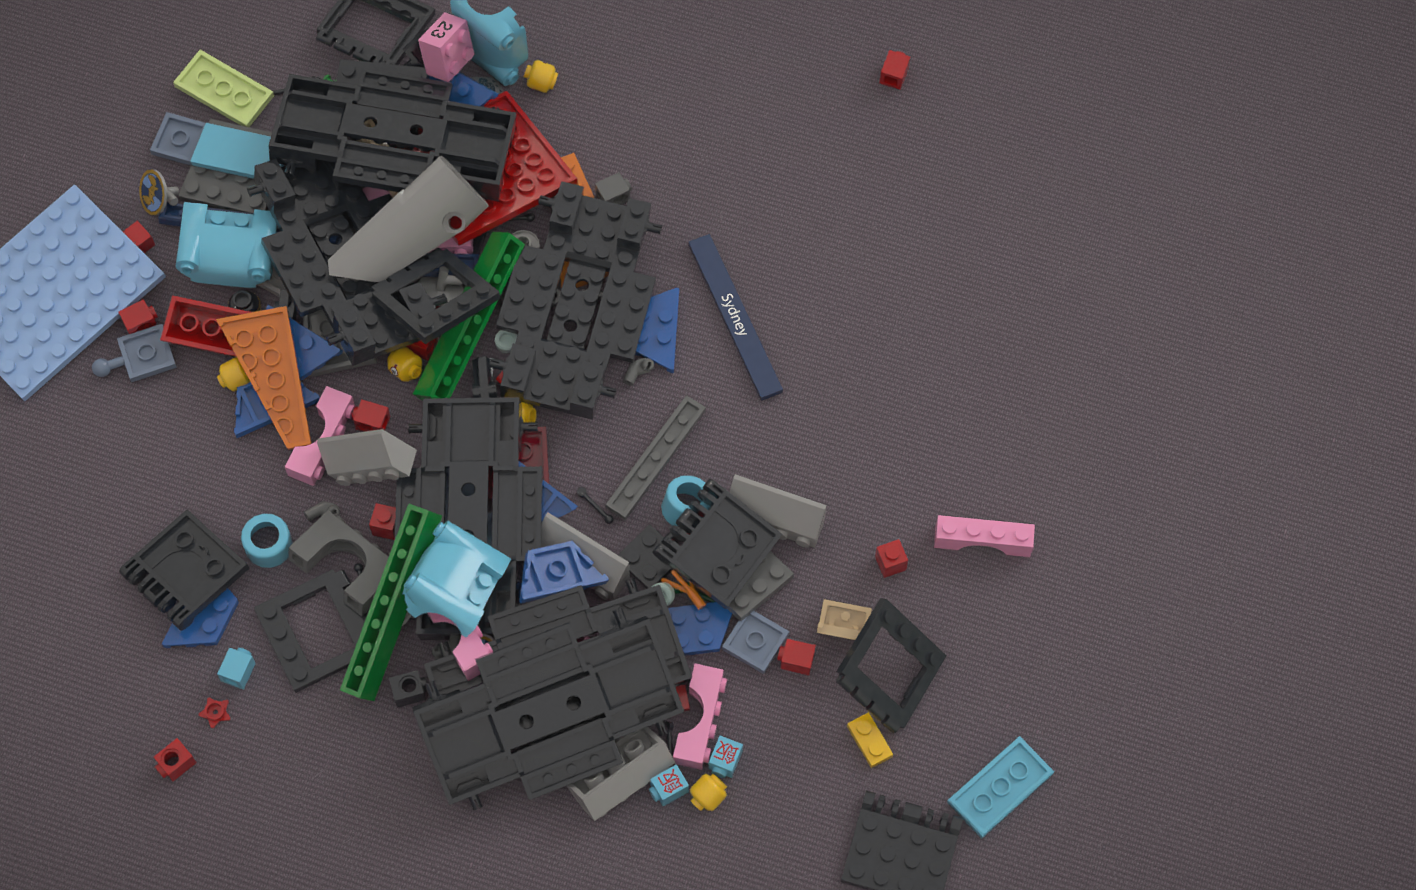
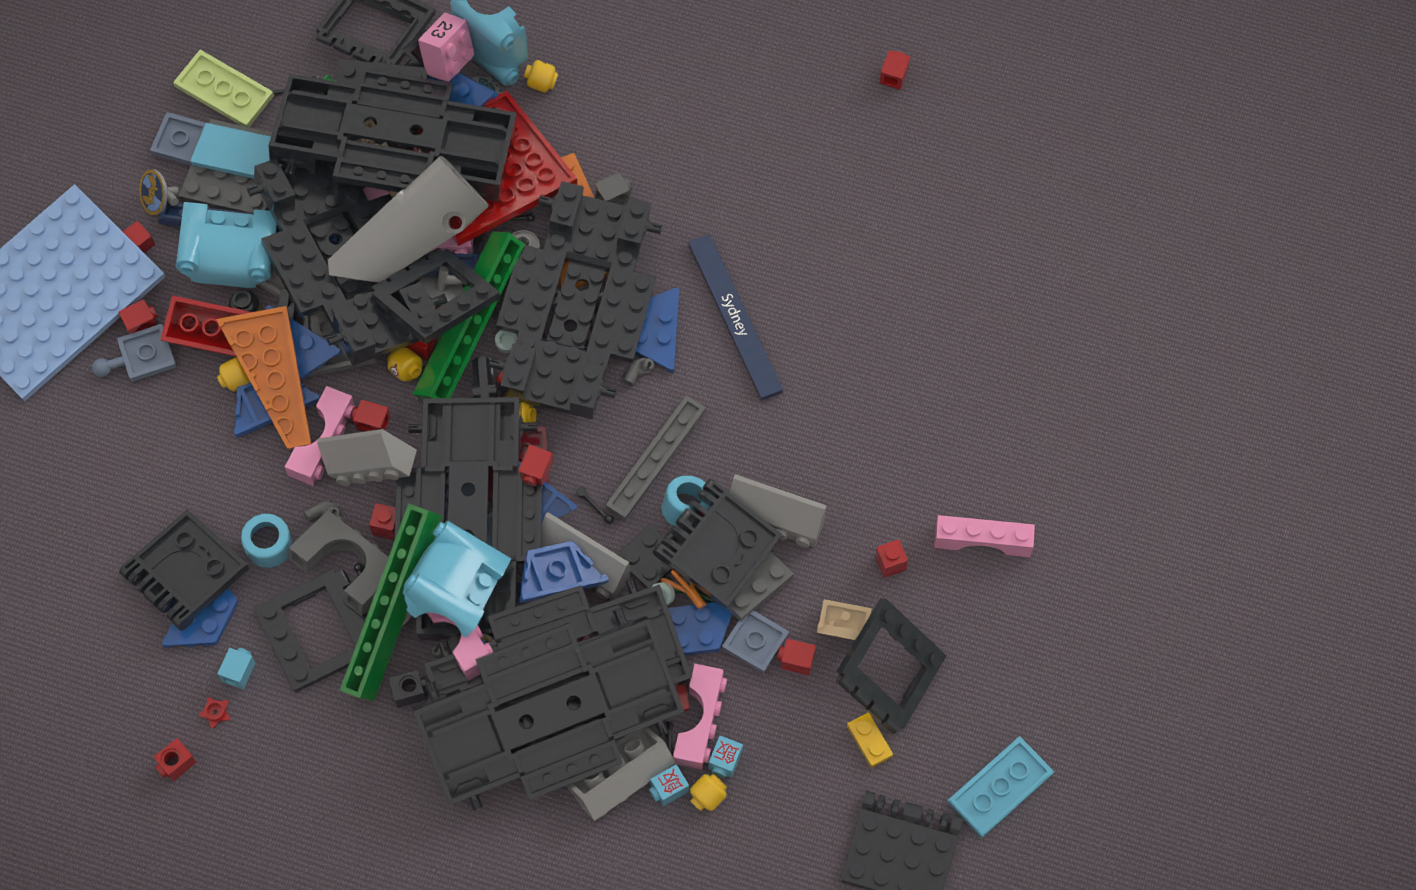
none -> red brick [519,445,554,486]

